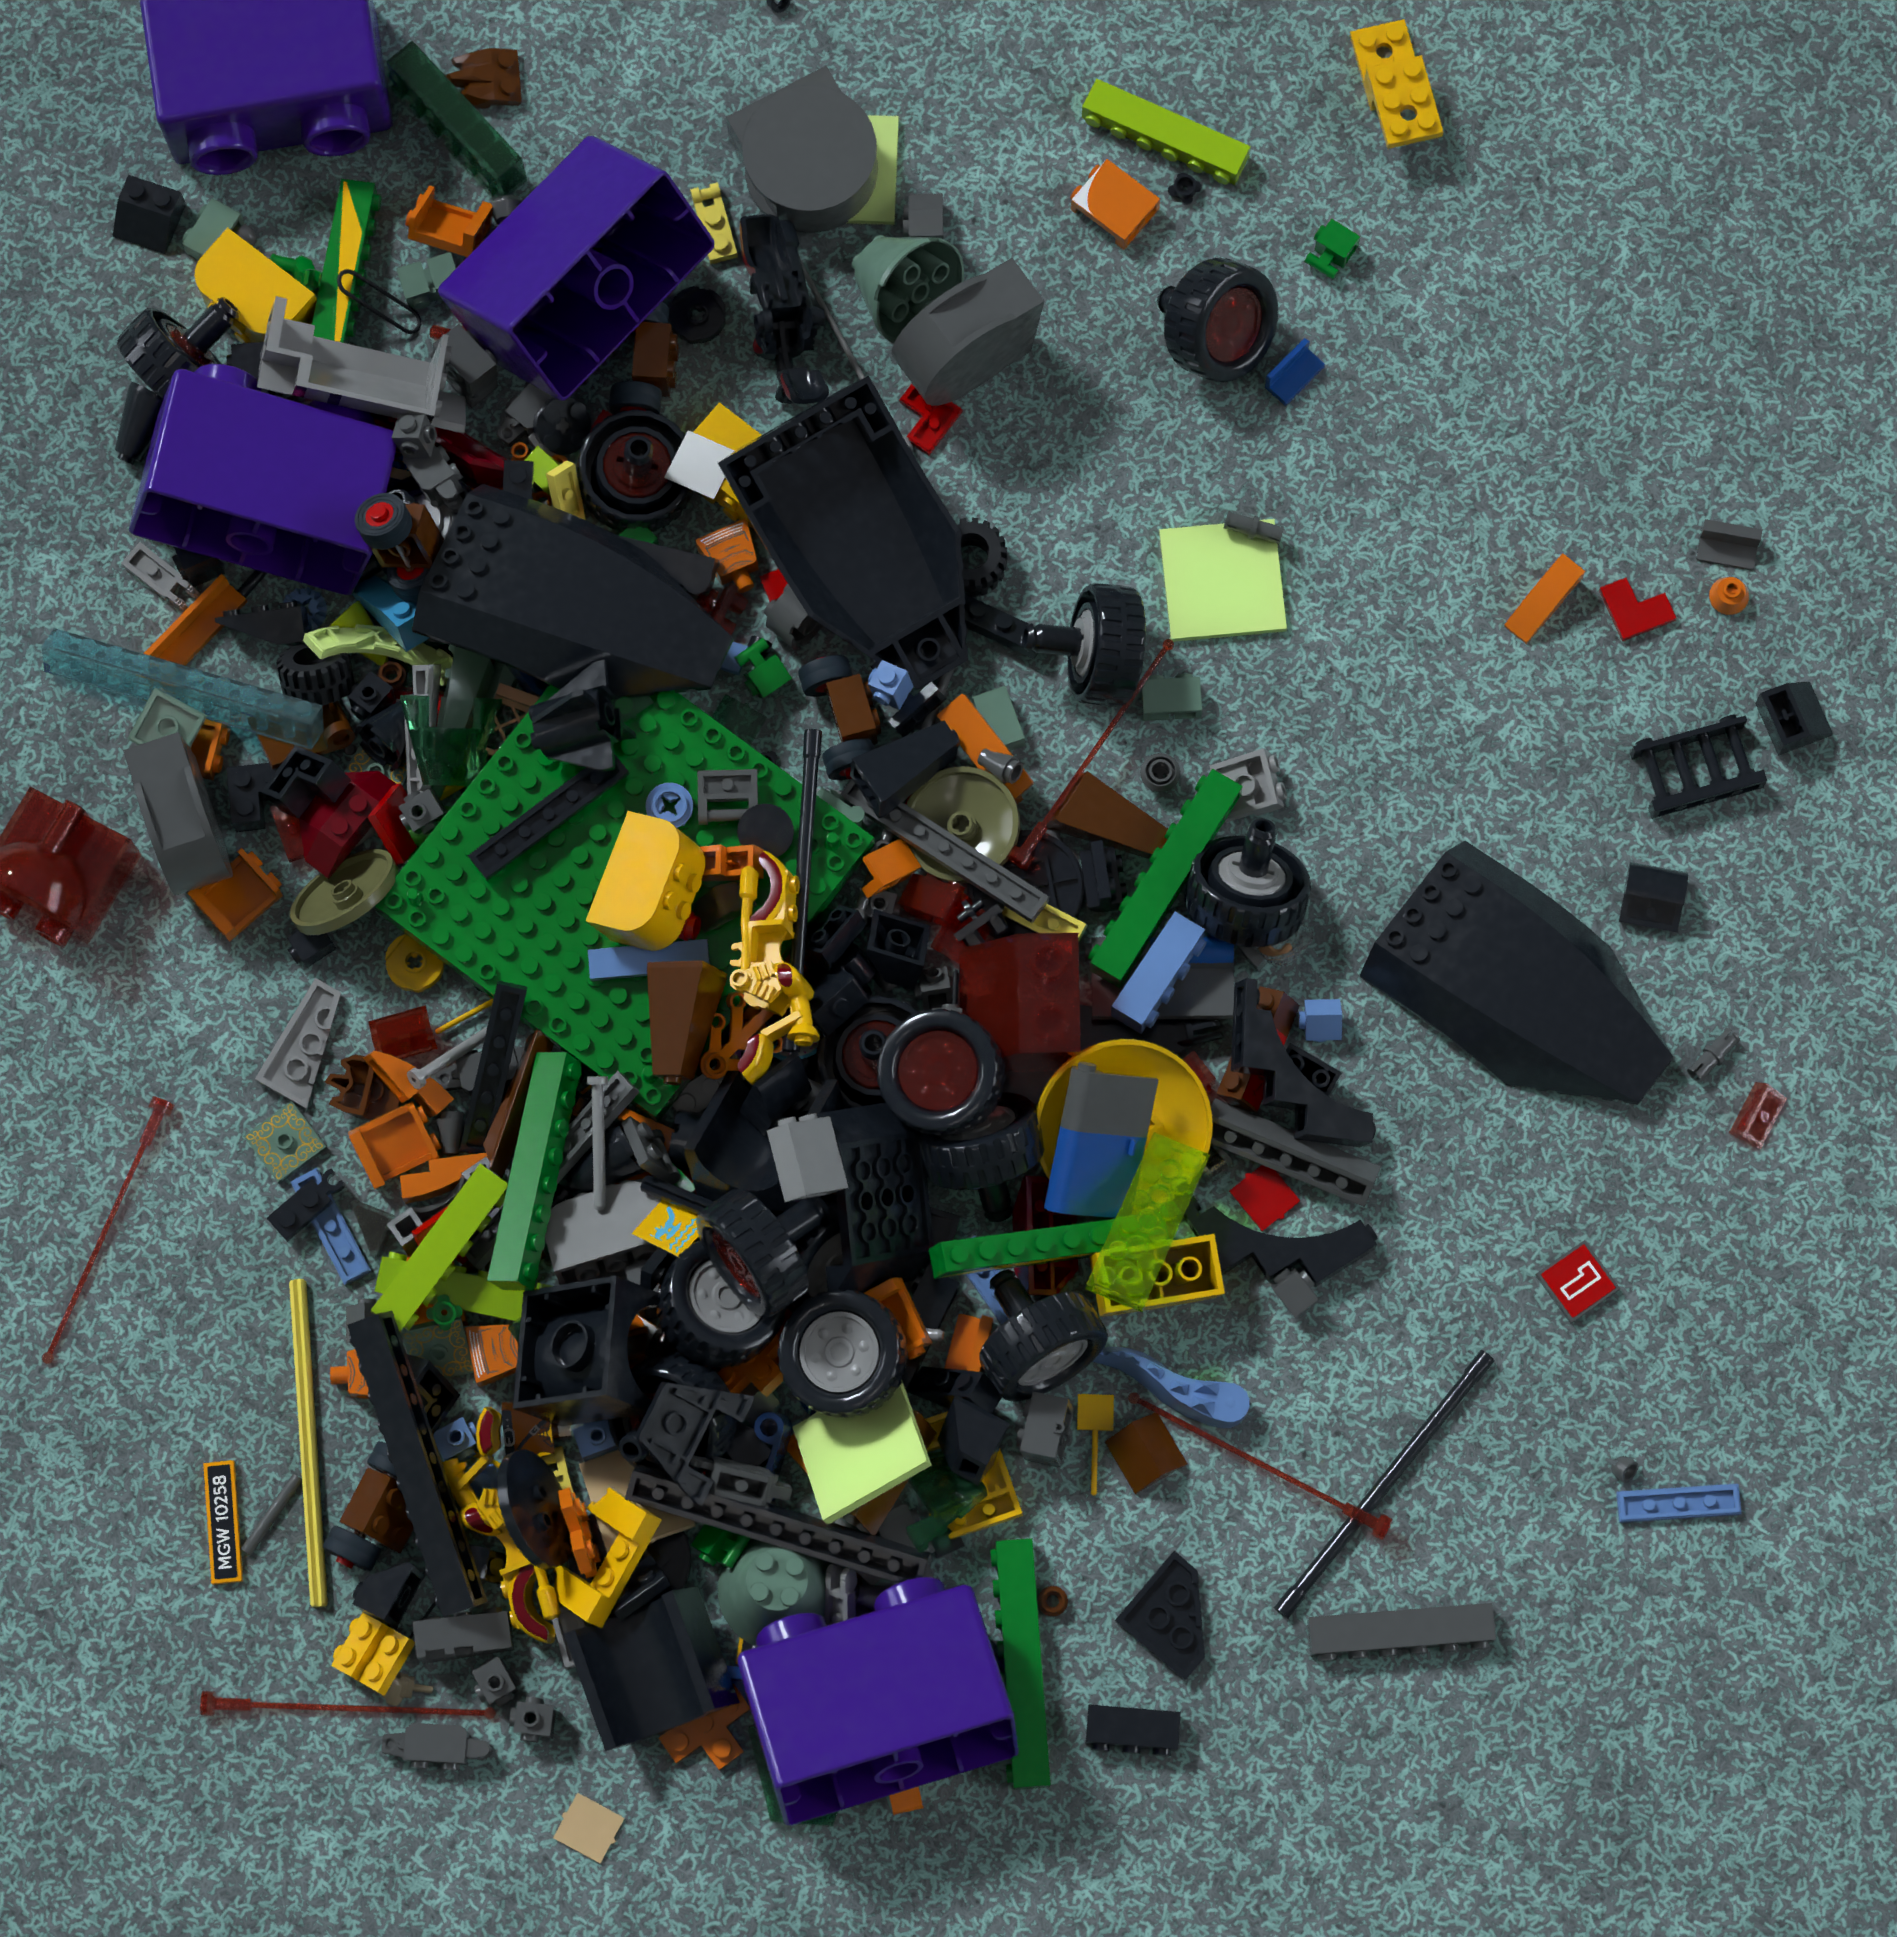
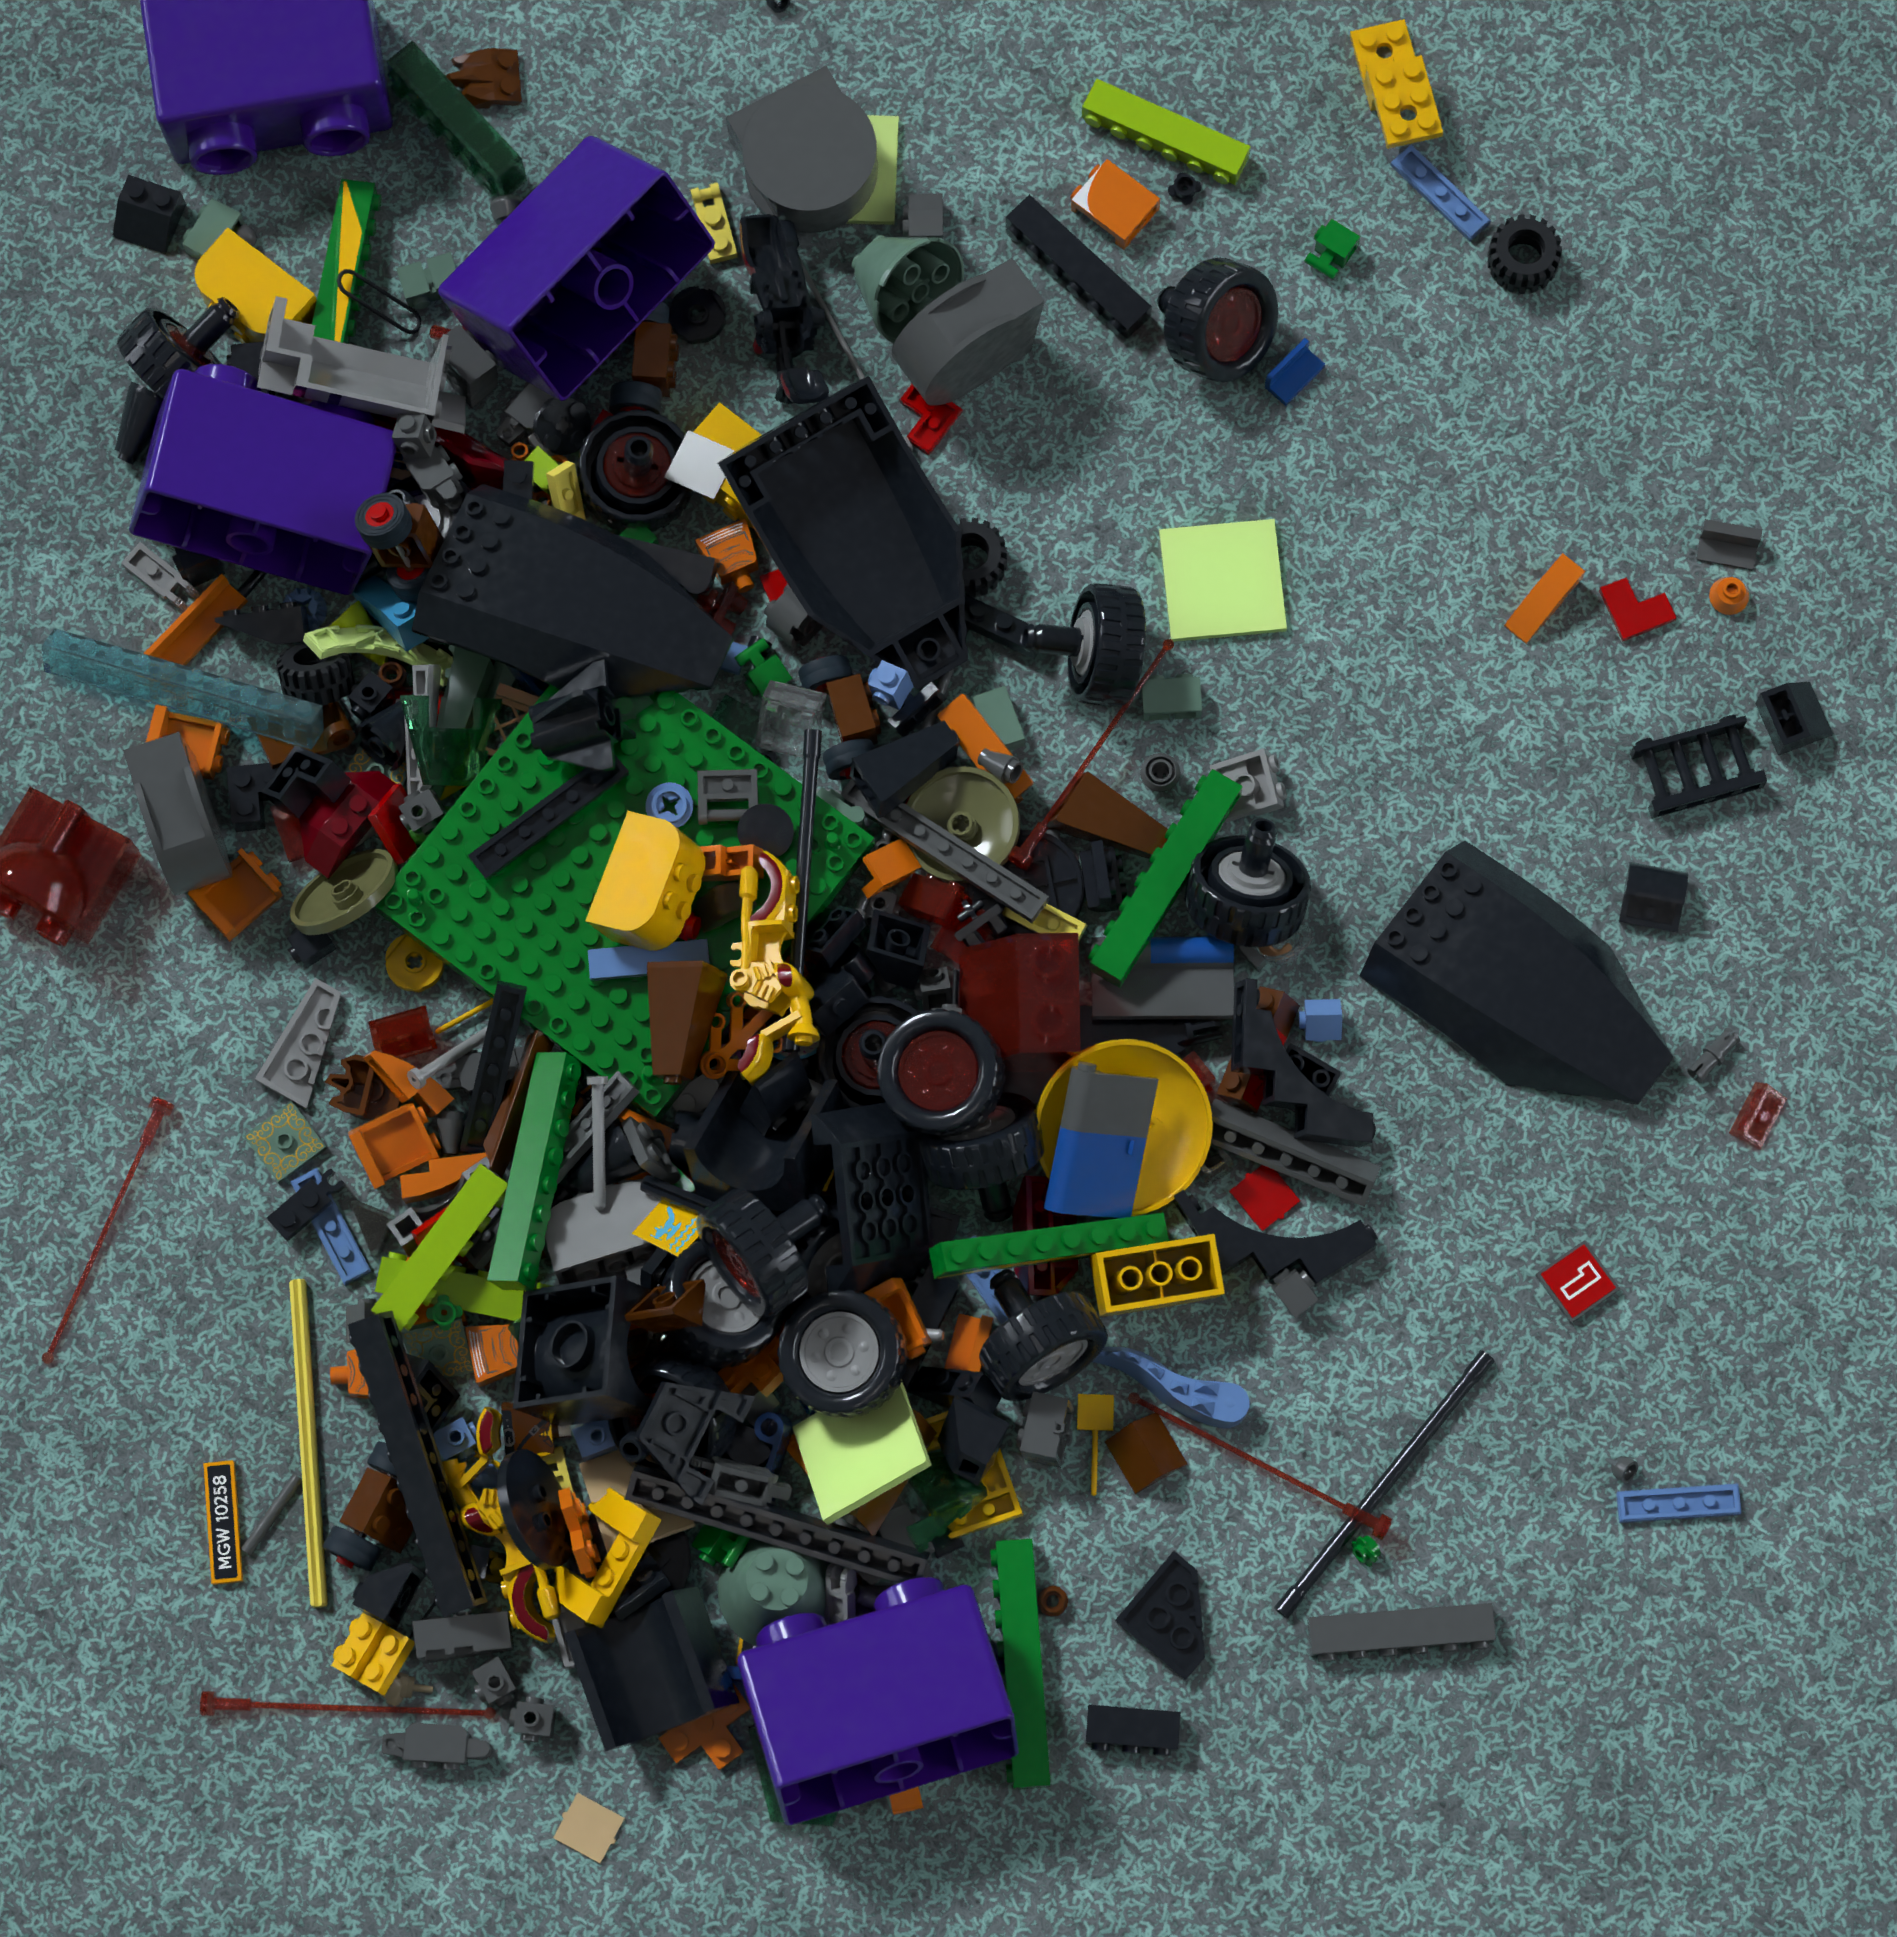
sand green plate [127,688,208,748] -> none
green arm [270,254,322,291] -> none
orange panel [405,185,493,257] -> none
light grey brick [767,1113,848,1202] -> none
clear neon green plate [1086,1132,1210,1312] -> none
medium blue brick [1111,912,1207,1034] -> none
dark grey pin [1223,511,1284,545] -> none
none -> reddish brown slope [625,1279,706,1333]
none -> clear container [754,680,827,758]
none -> black brick [1005,194,1152,339]
none -> green plate [1351,1535,1381,1567]
none -> medium blue tile [1390,144,1491,242]
none -> black tyre [1487,214,1562,294]

